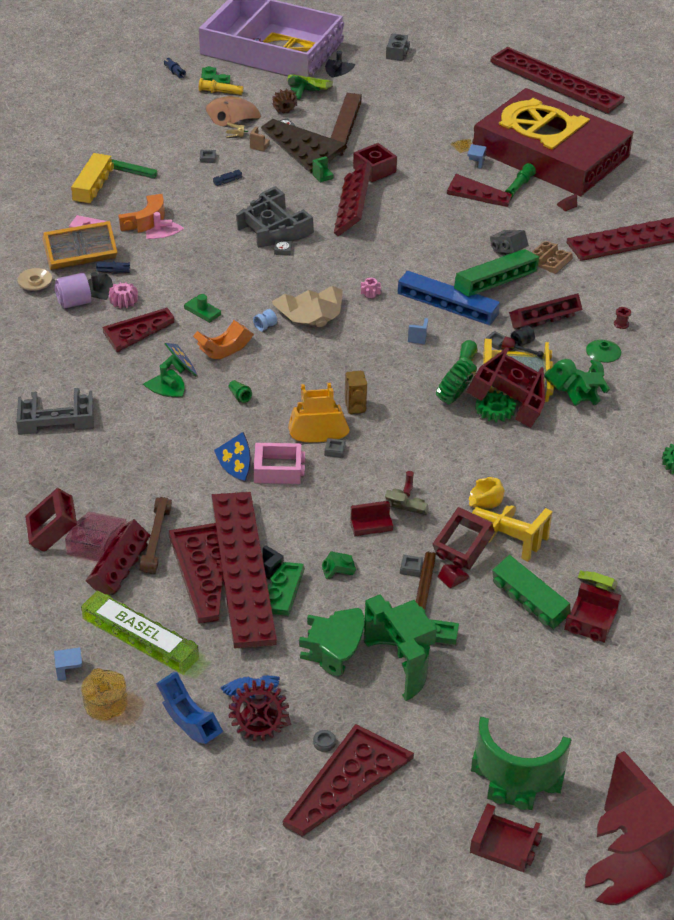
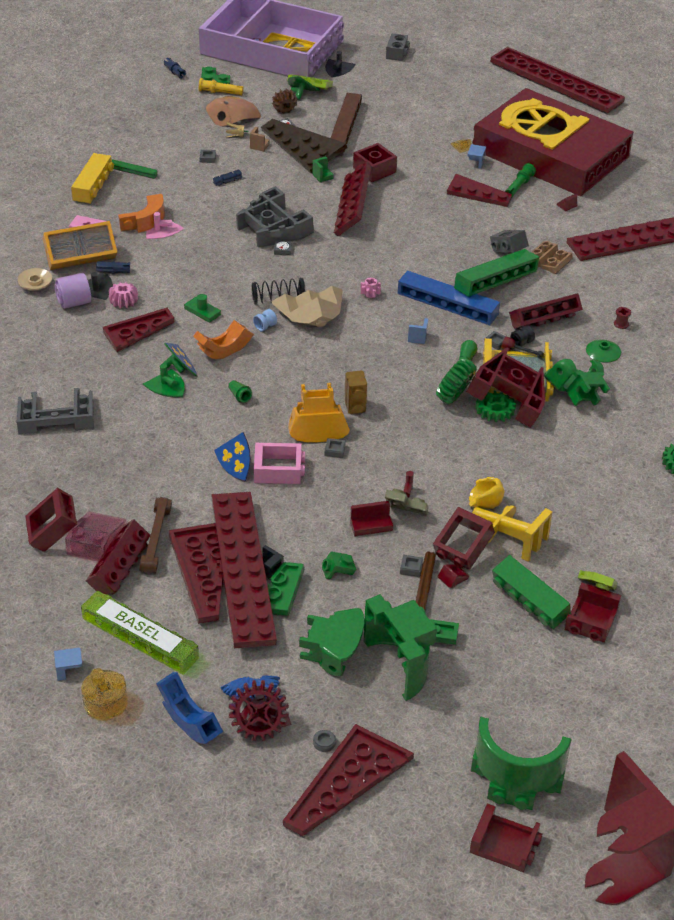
none -> black piece [252,277,305,304]

